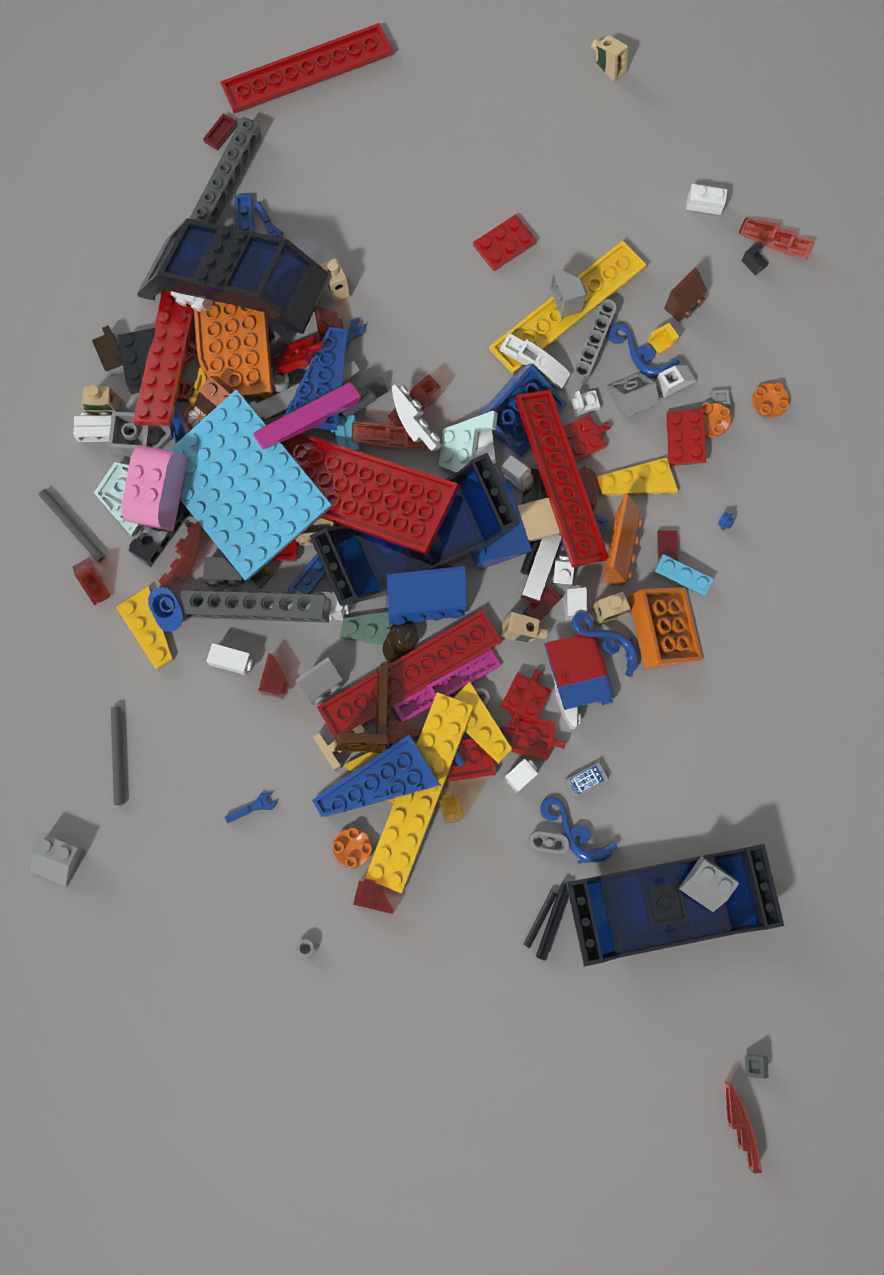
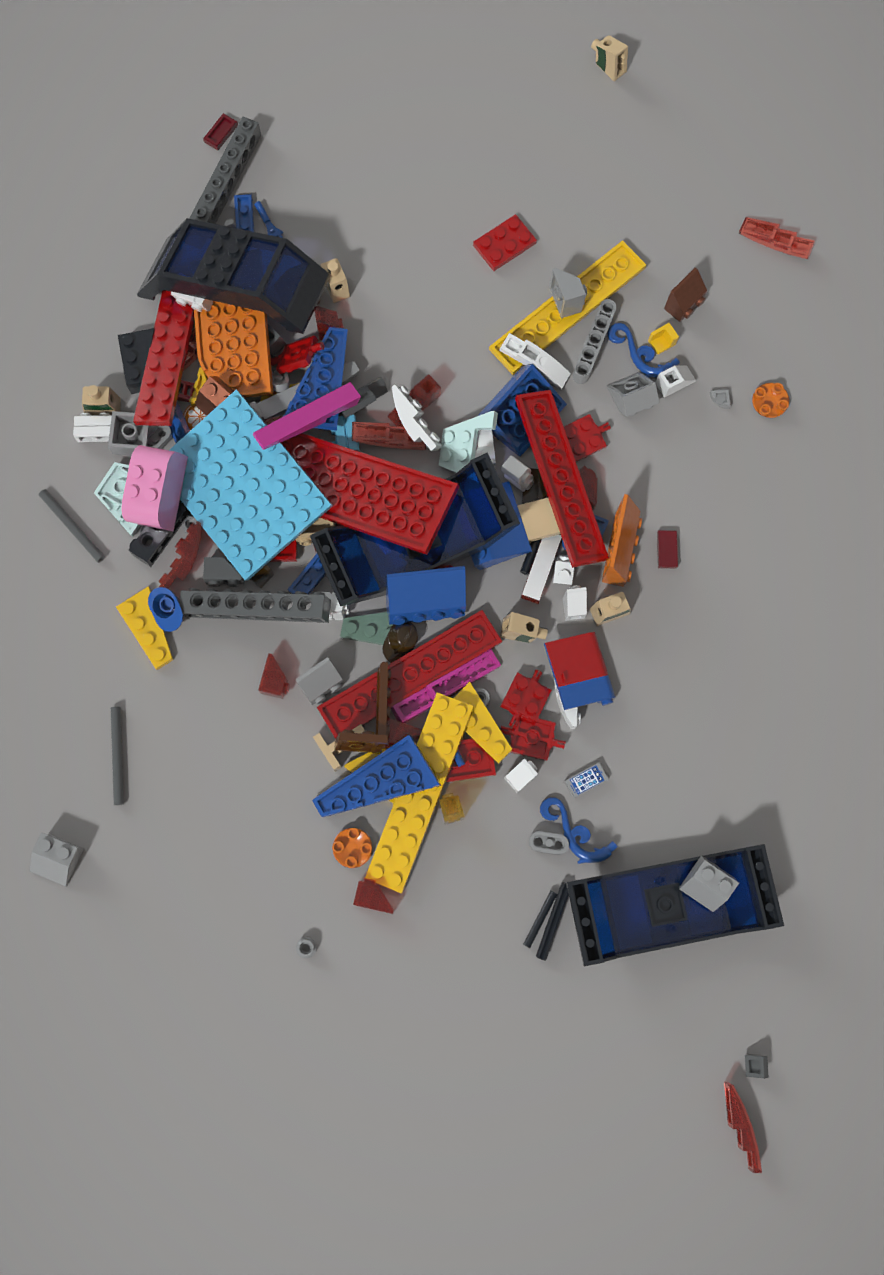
clear red slope [72,558,111,605] -> none
dark brown panel [92,325,123,372] -> none
white brick [206,643,254,675] -> none
red plate [220,23,393,114] -> none
blue piece [224,792,277,824] -> none
blue piece [346,318,366,347] -> none
dark red tile [523,584,562,621] -> none
white bracket [572,390,600,415] -> none
blue plant [572,612,639,677] -> none
yellow wing [595,458,678,496] -> none
orange slope [628,587,703,669] -> none
medium azure plate [654,554,714,596] -> none
red plate [666,408,707,466] -> none
white brick [686,184,727,215] -> none
orange dish [699,402,731,438] -> none
blue plate [718,512,735,530] -> none
black panel [741,242,769,276] -> none

